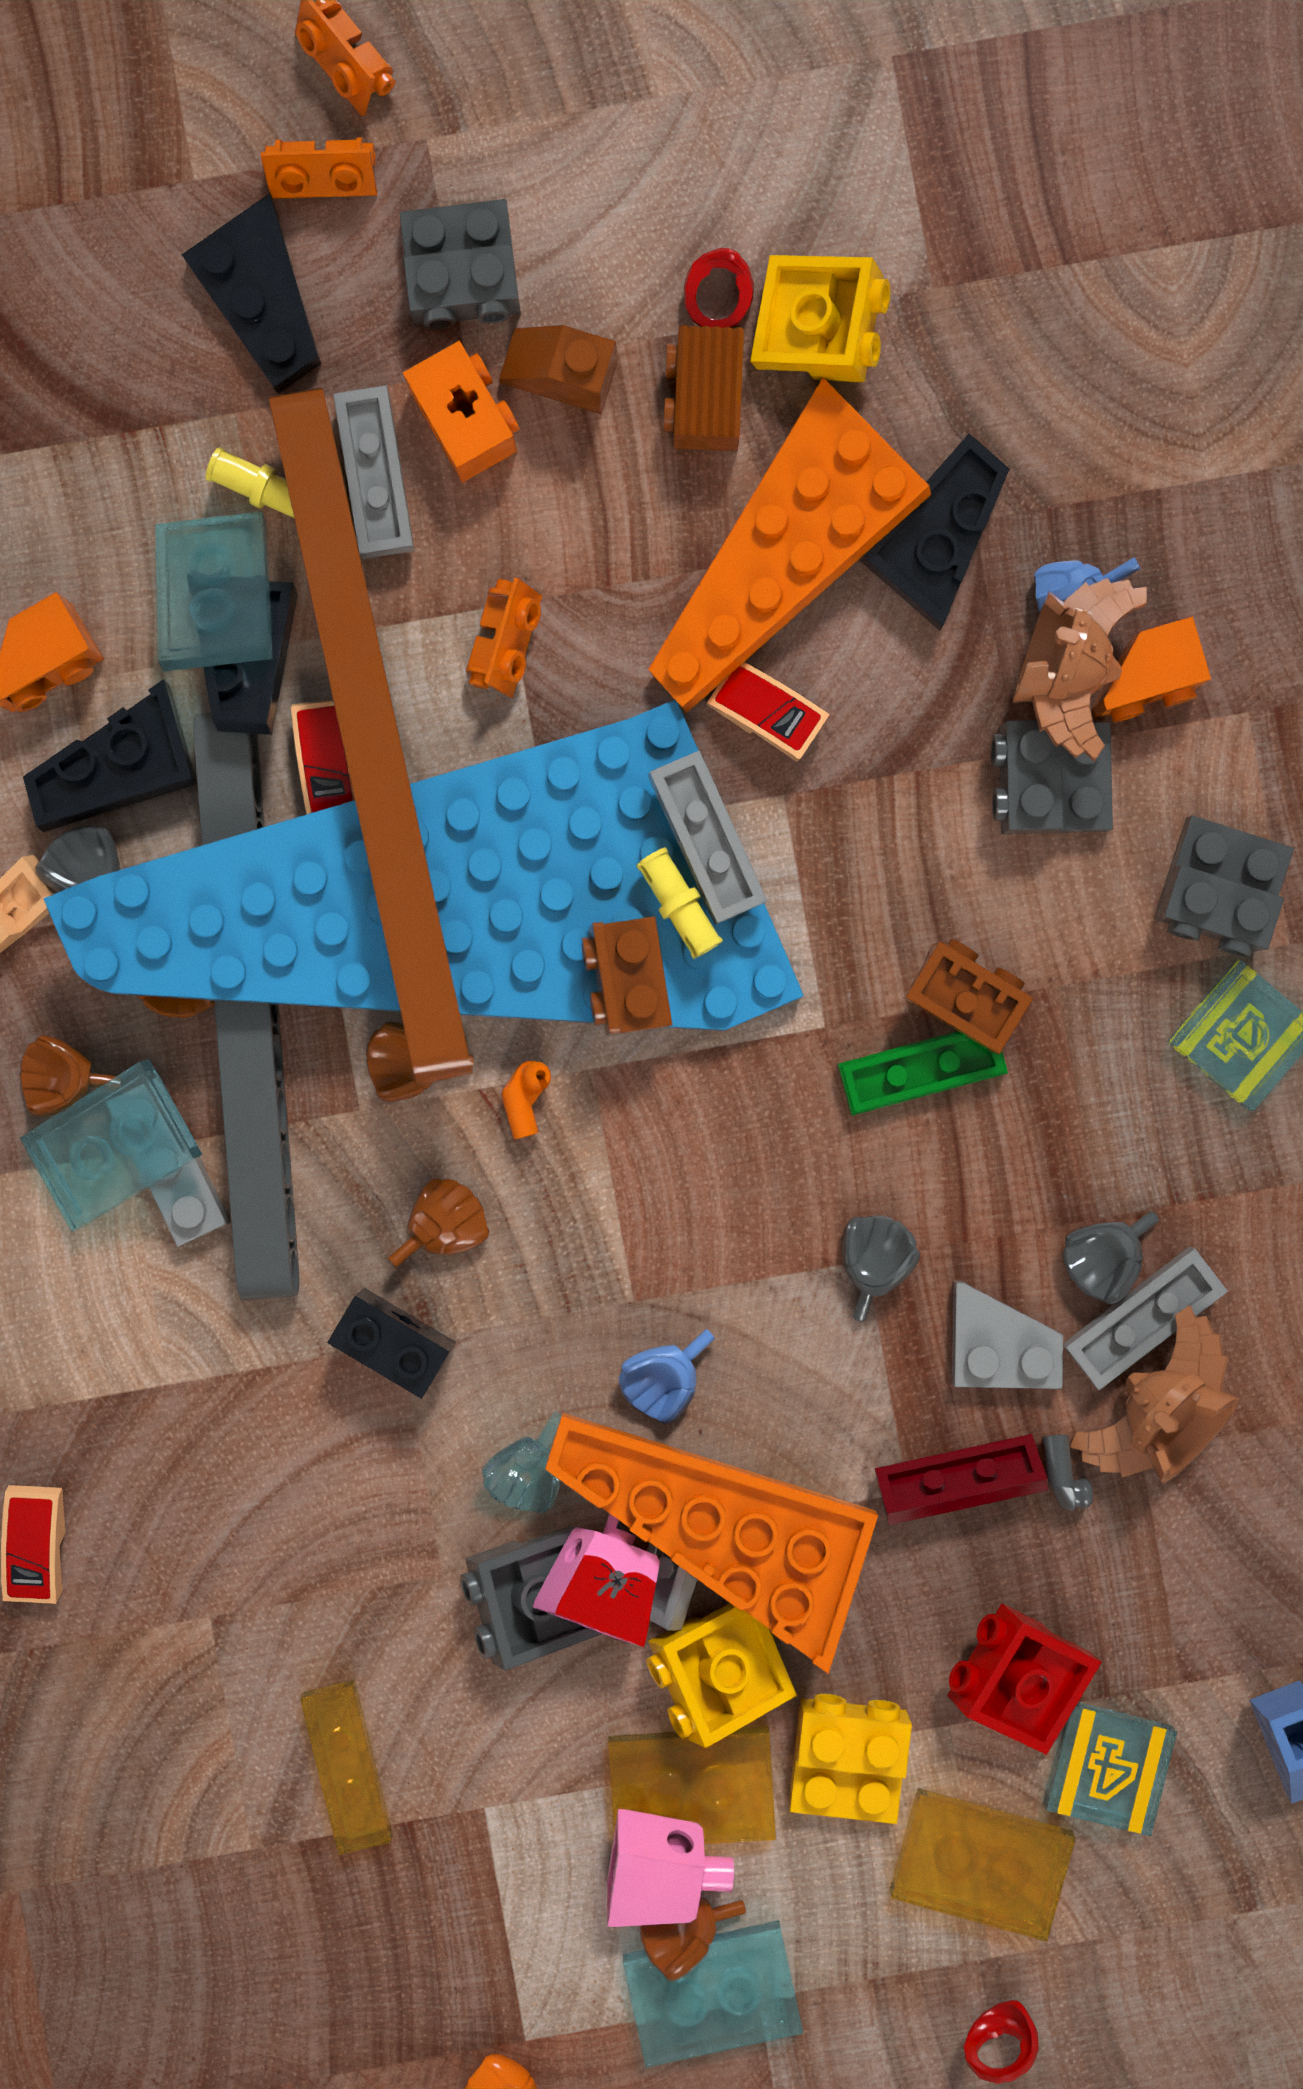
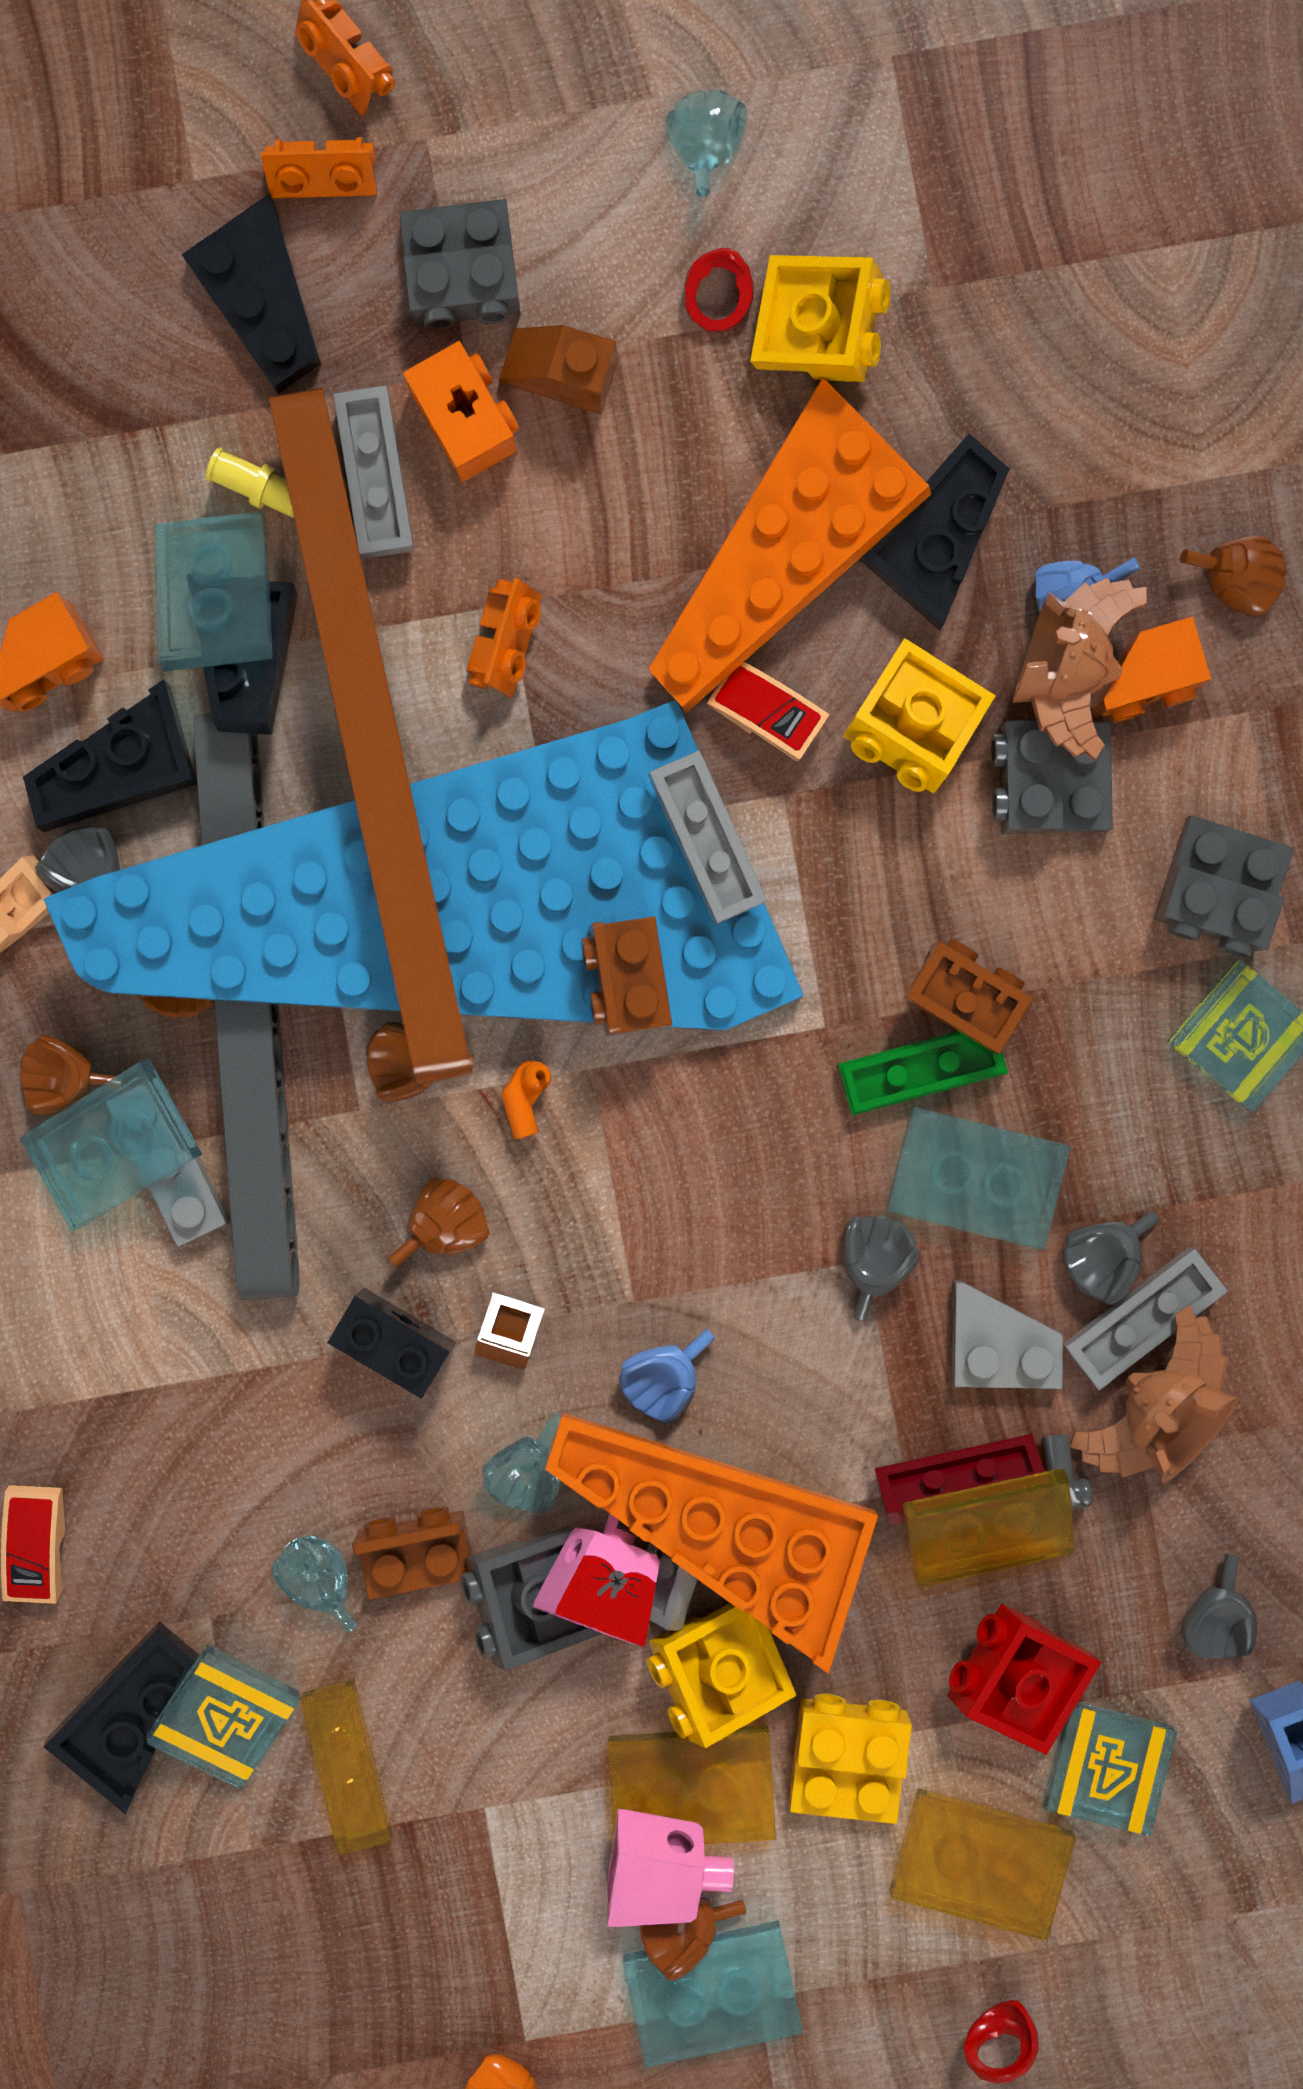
red slope [291,699,355,815] -> none
light yellow pin [636,847,723,960] -> none
dark orange brick [664,325,744,451] -> none
none -> black wing [44,1621,200,1814]
none -> clear light blue tile [147,1644,300,1789]
none -> clear light blue piece [272,1536,357,1632]
none -> dark orange bracket [352,1506,472,1600]
none -> slope [474,1293,544,1369]
none -> clear light blue piece [665,89,747,197]
none -> yellow plate [843,638,996,794]
none -> clear light blue tile [886,1106,1071,1251]
none -> clear yellow tile [903,1468,1075,1588]
none -> dark orange piece [1180,535,1287,617]
none -> dark grey piece [1181,1554,1257,1659]

